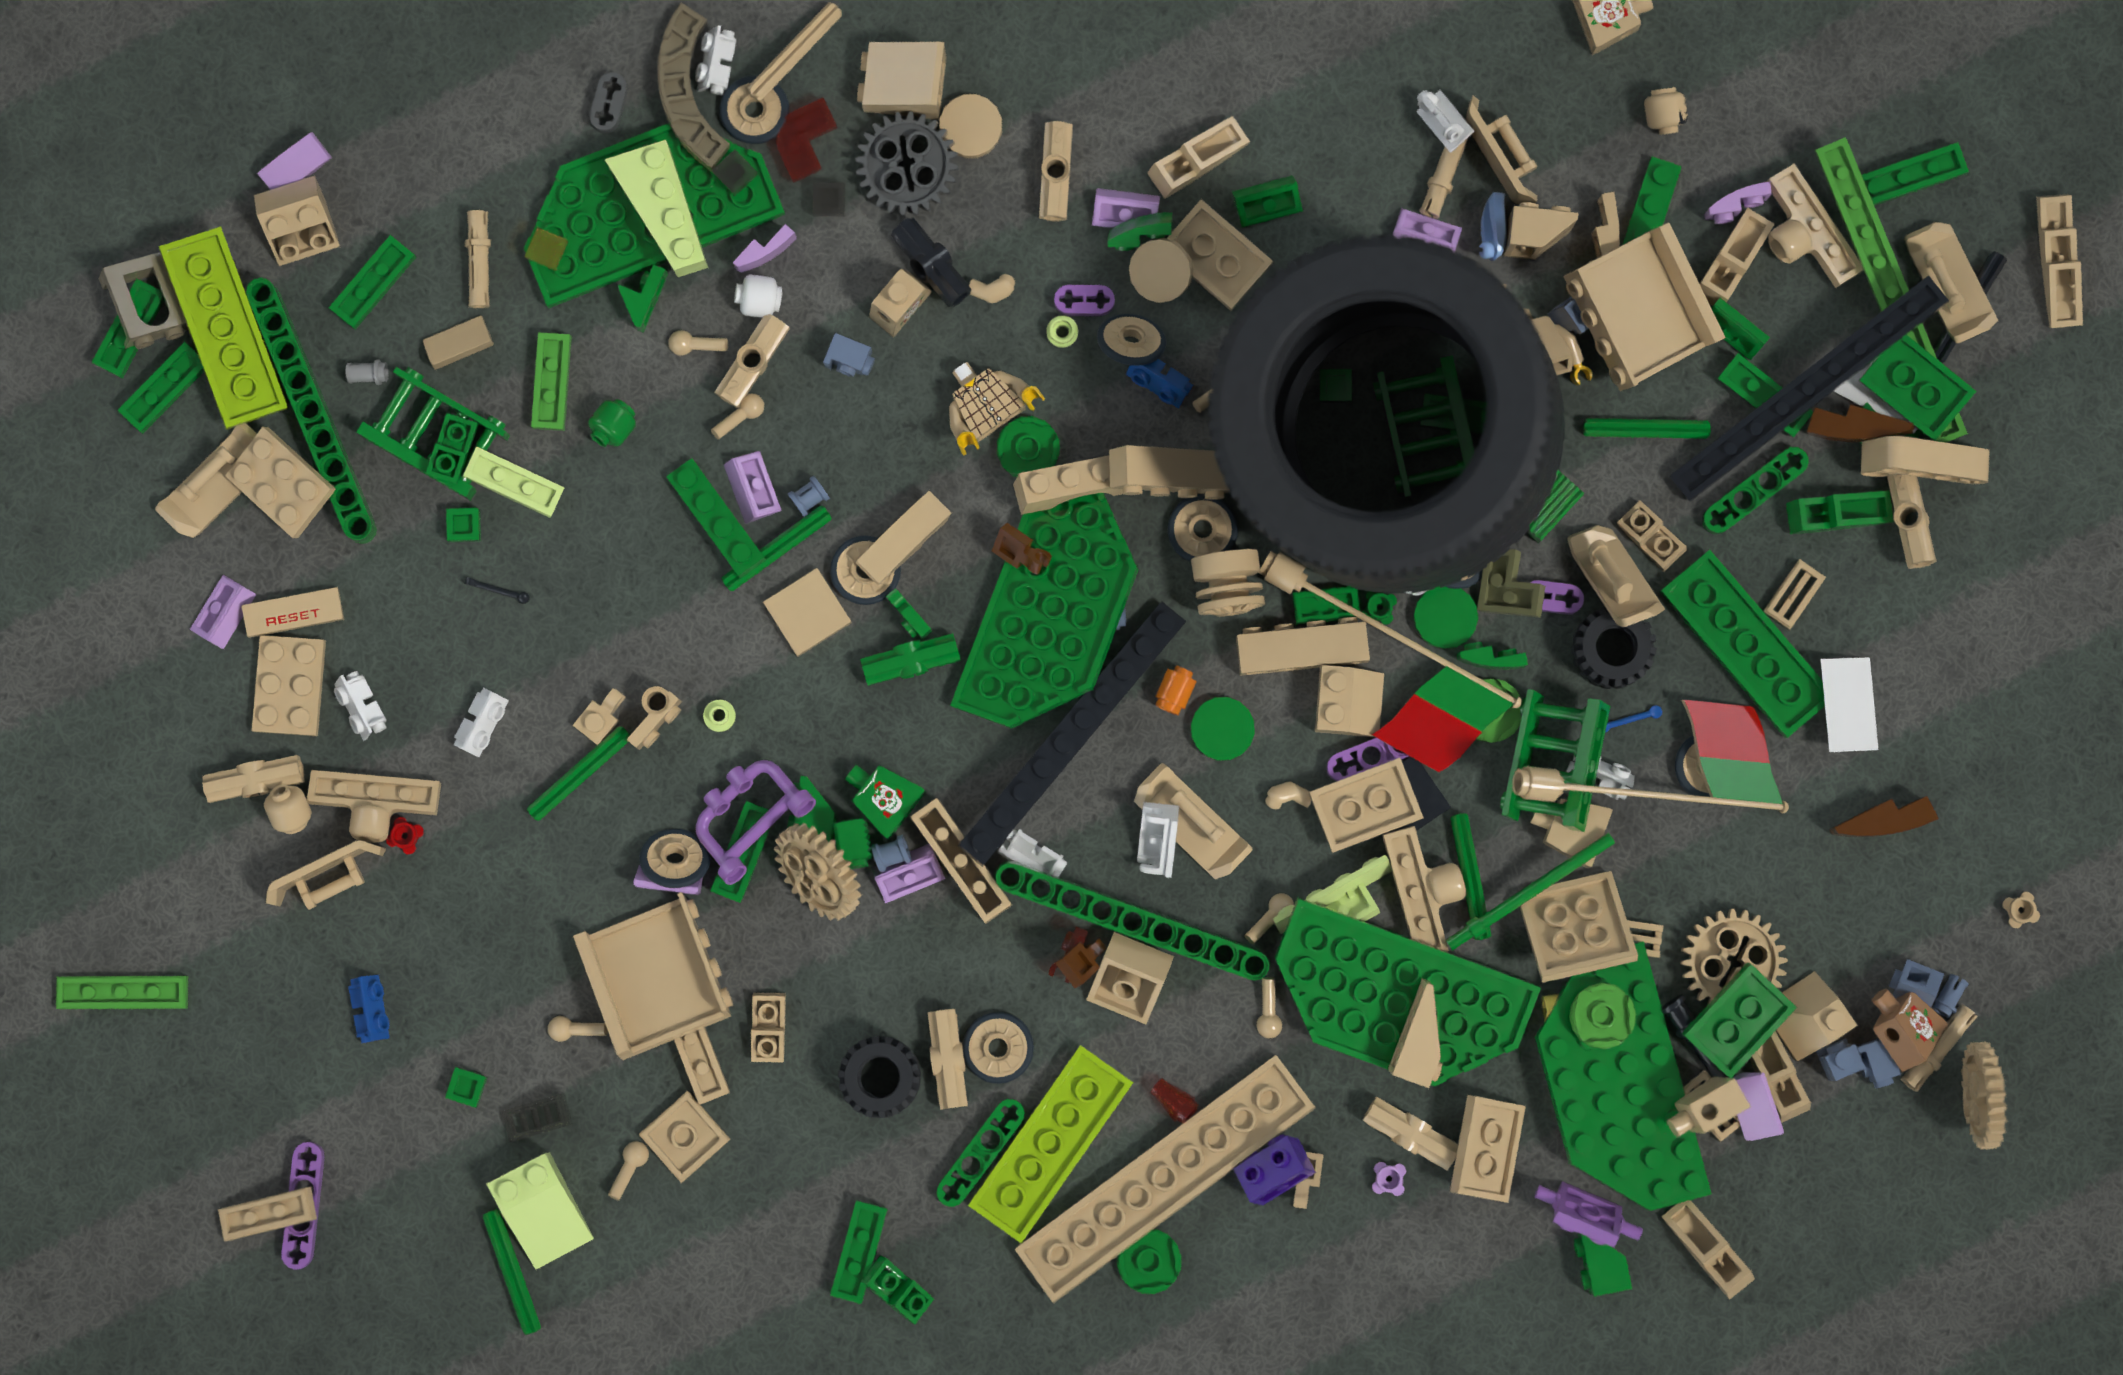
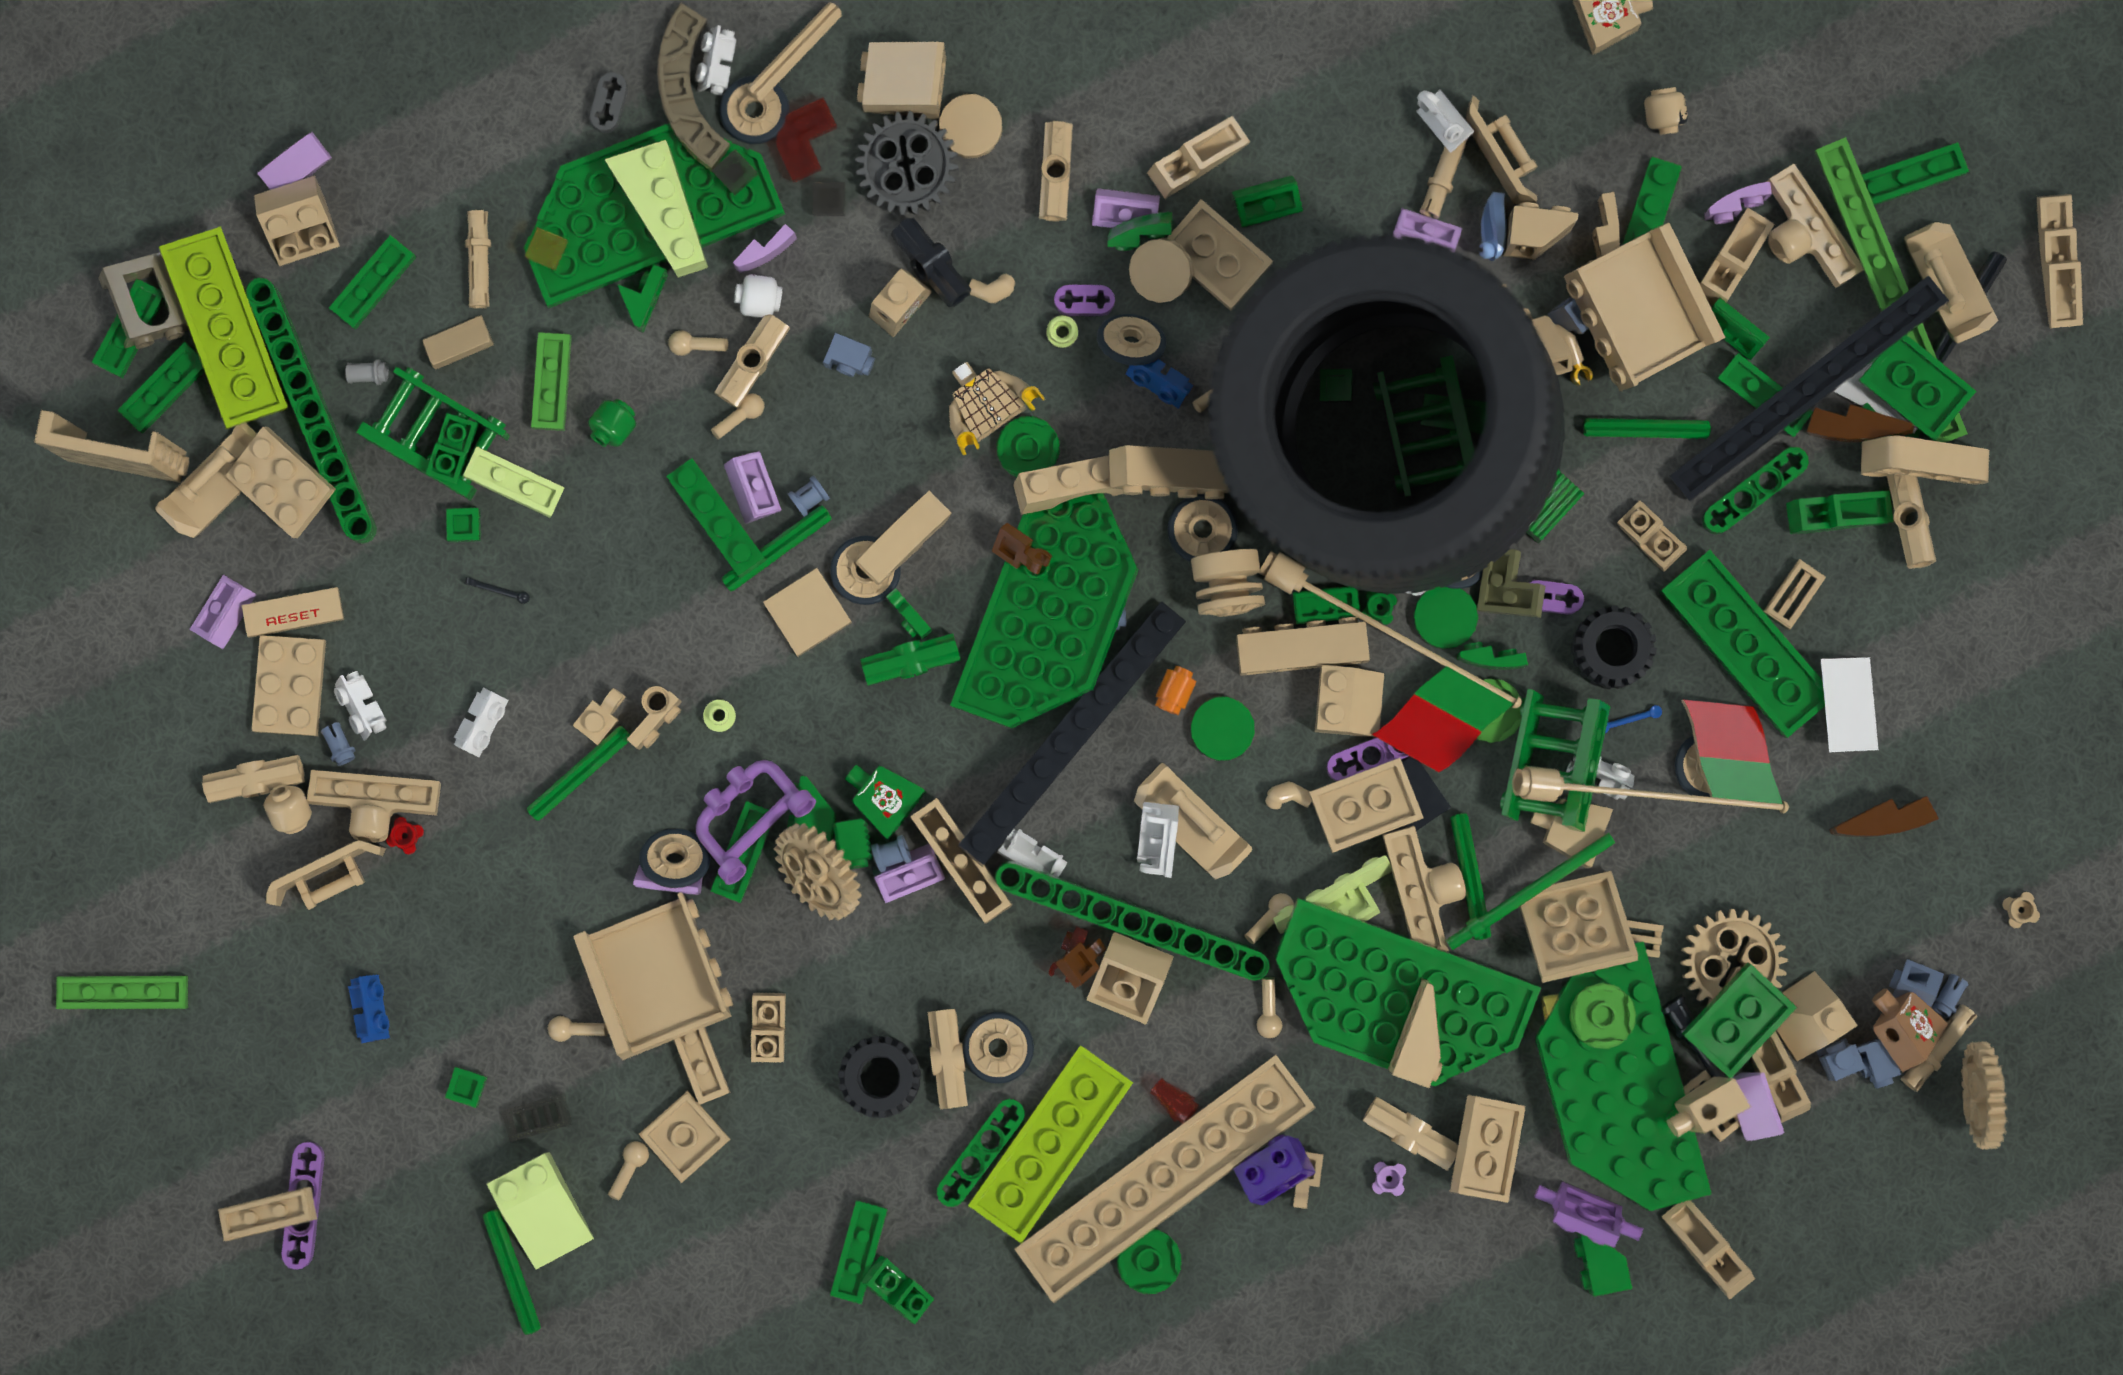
tan piece [1567,525,1665,627] -> none
none -> tan panel [35,410,189,483]
none -> sand blue pin [321,722,356,766]

